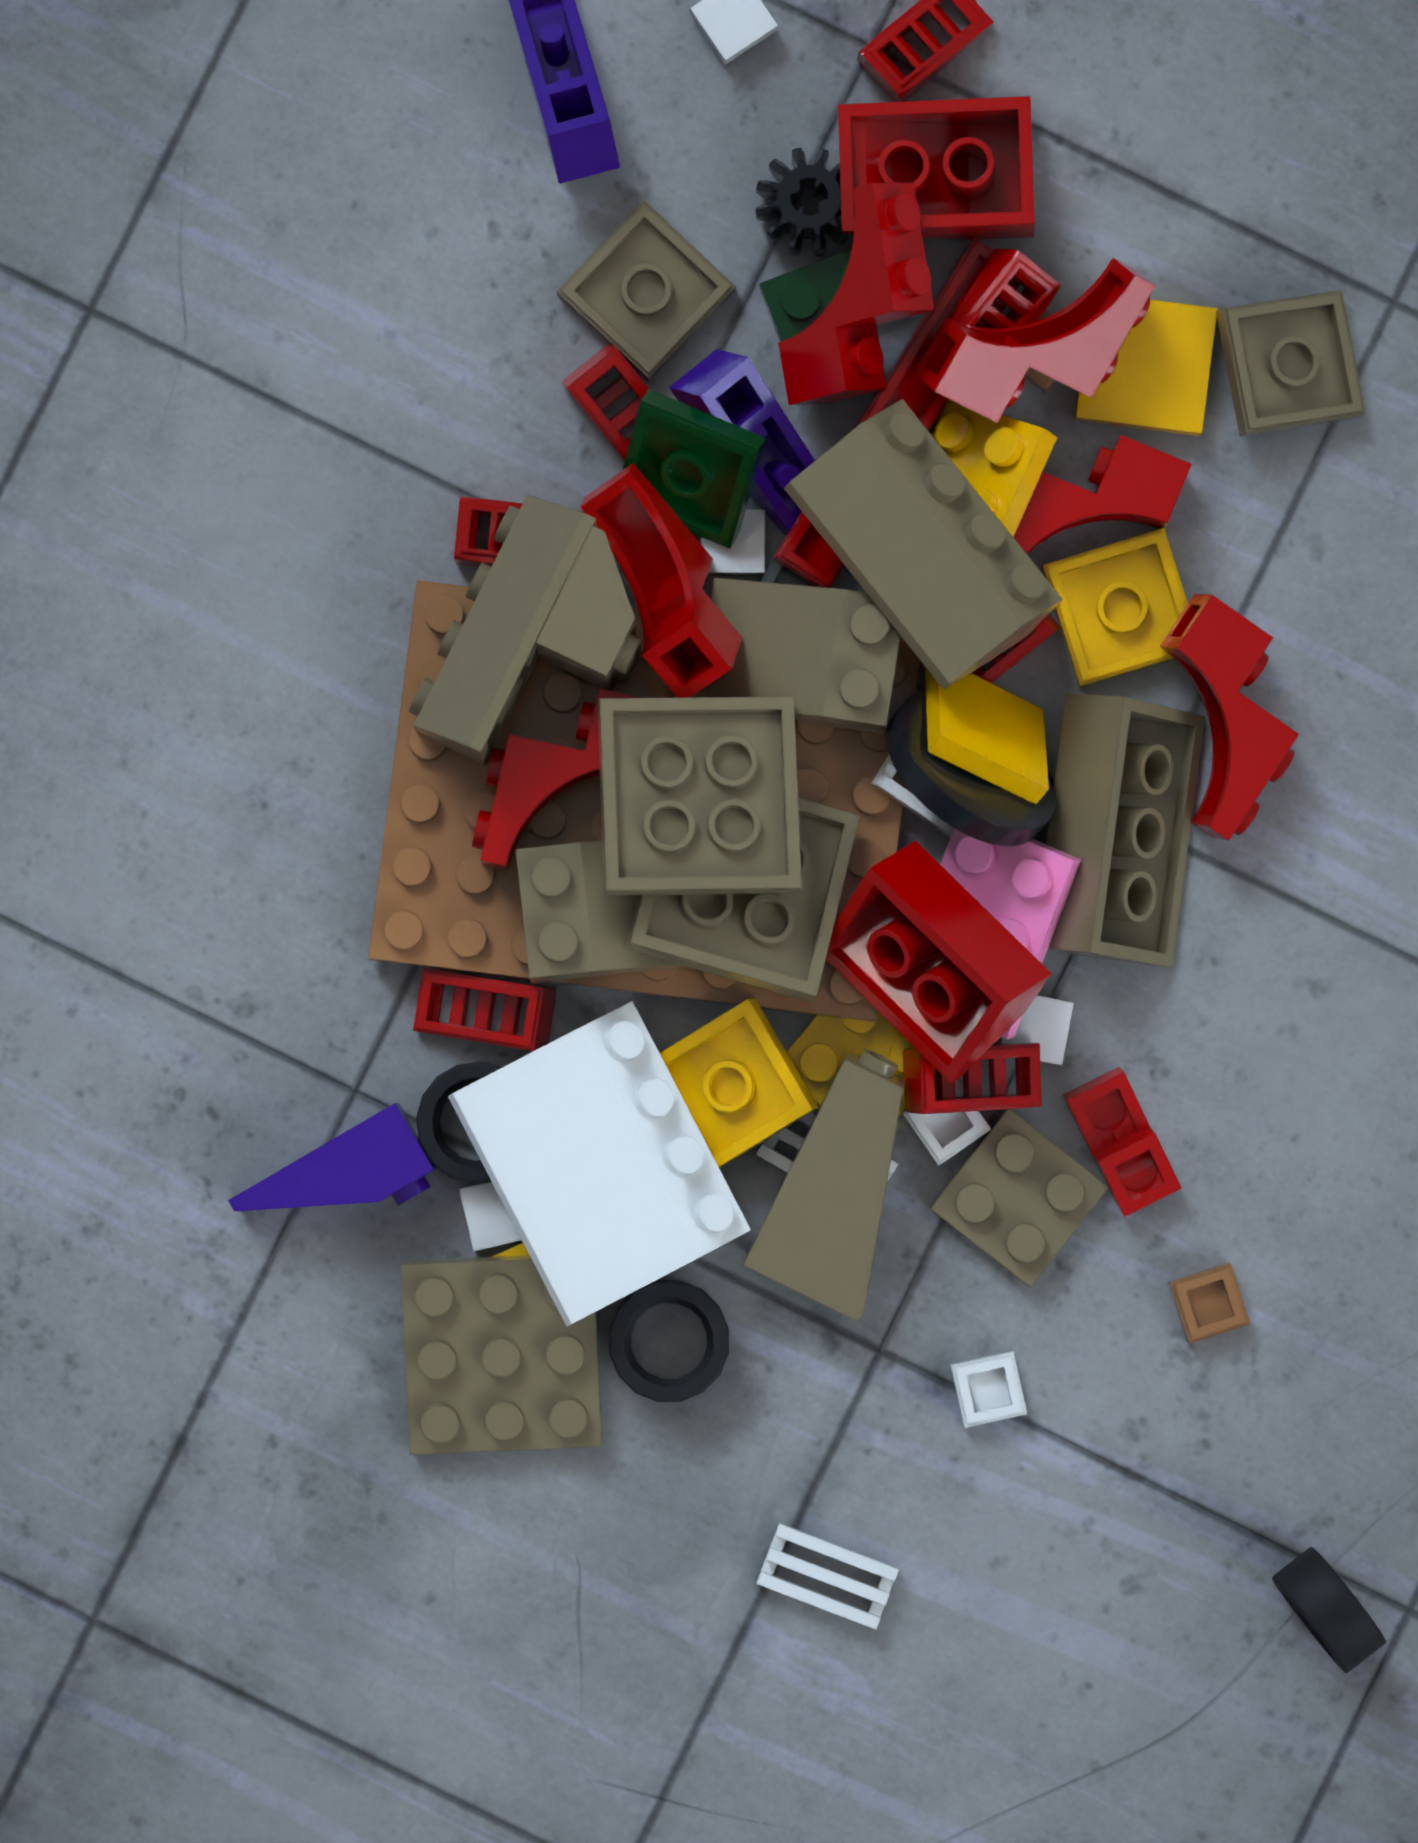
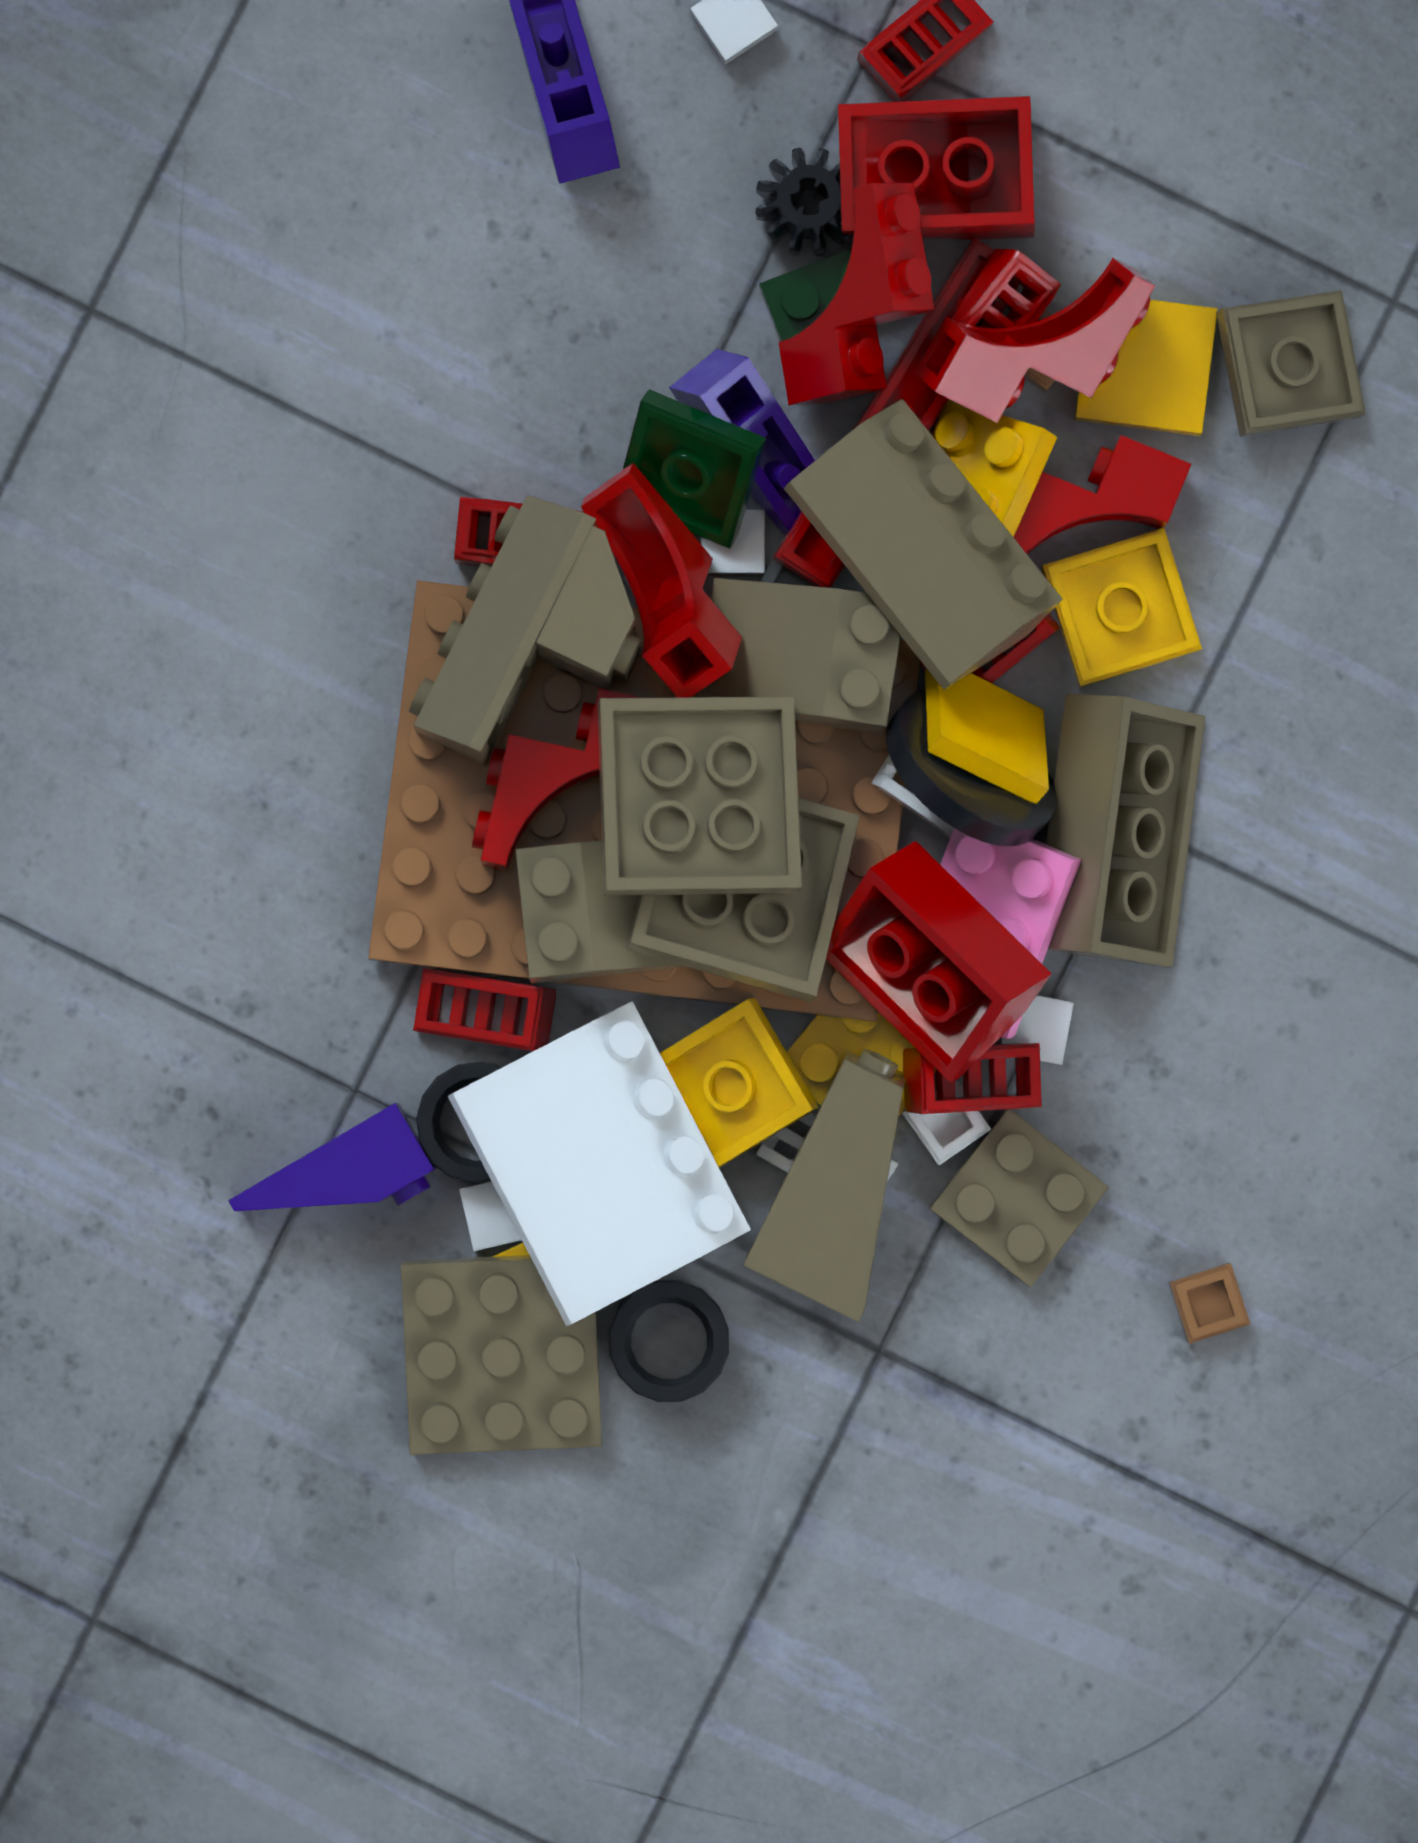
dark tan tile [557,200,736,381] -> none
red slope [562,343,649,461] -> none
white tile [756,1522,899,1630] -> none
white tile [950,1351,1027,1428] -> none
red slope [1063,1067,1182,1217] -> none
red arch [1160,594,1299,841] -> none
black tyre [1272,1547,1386,1673] -> none

